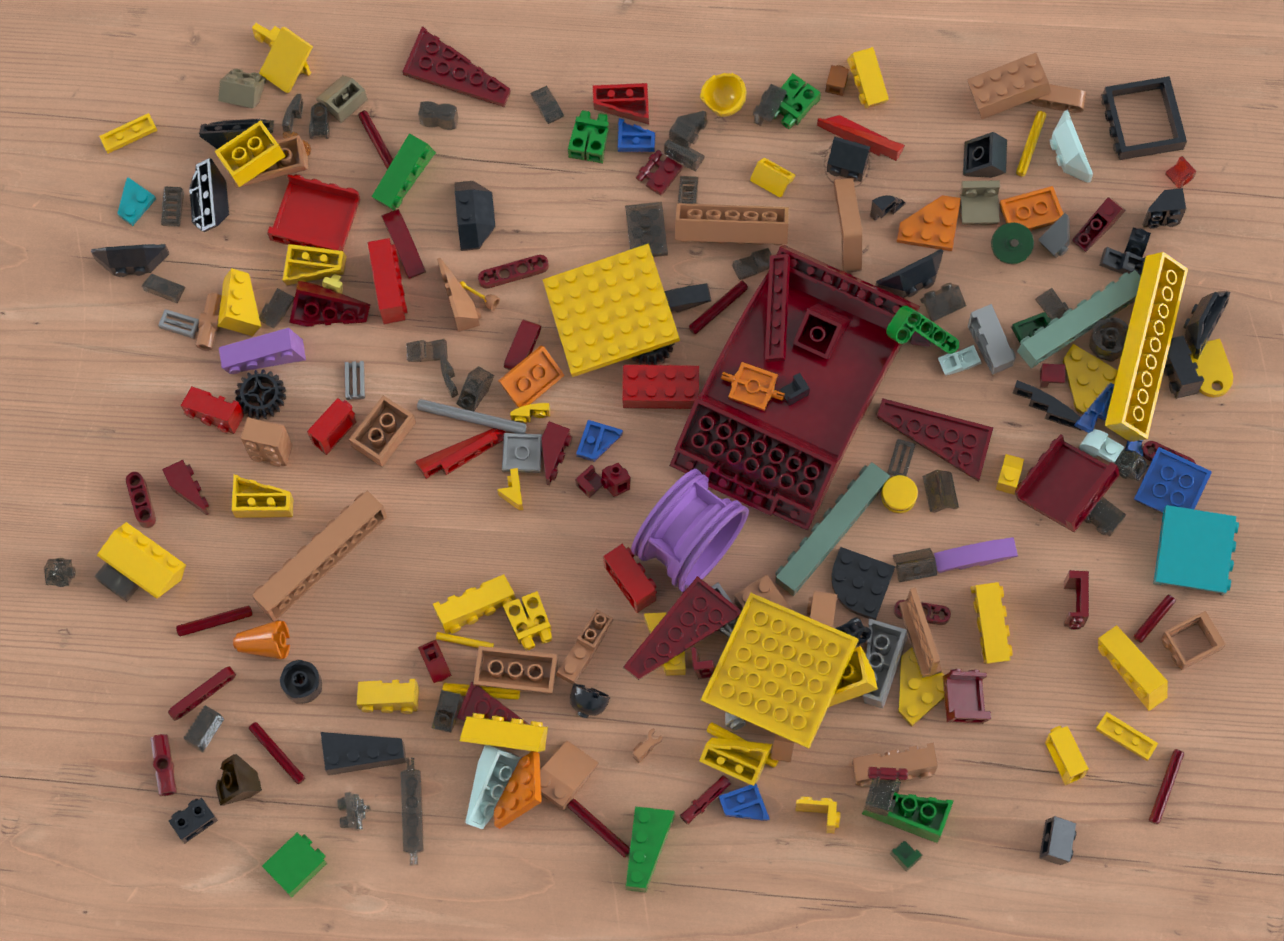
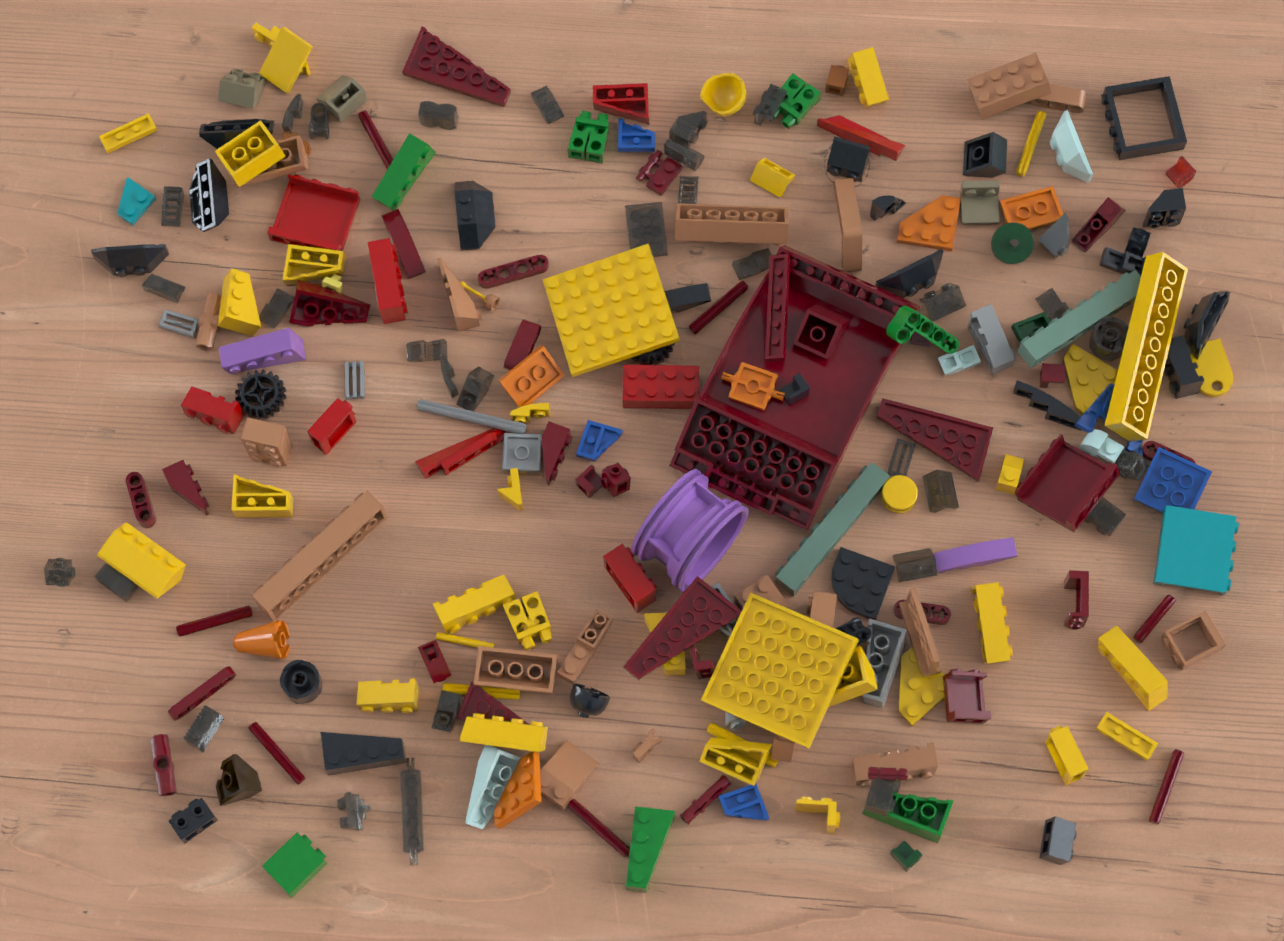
nougat brick [349,395,416,467] -> none

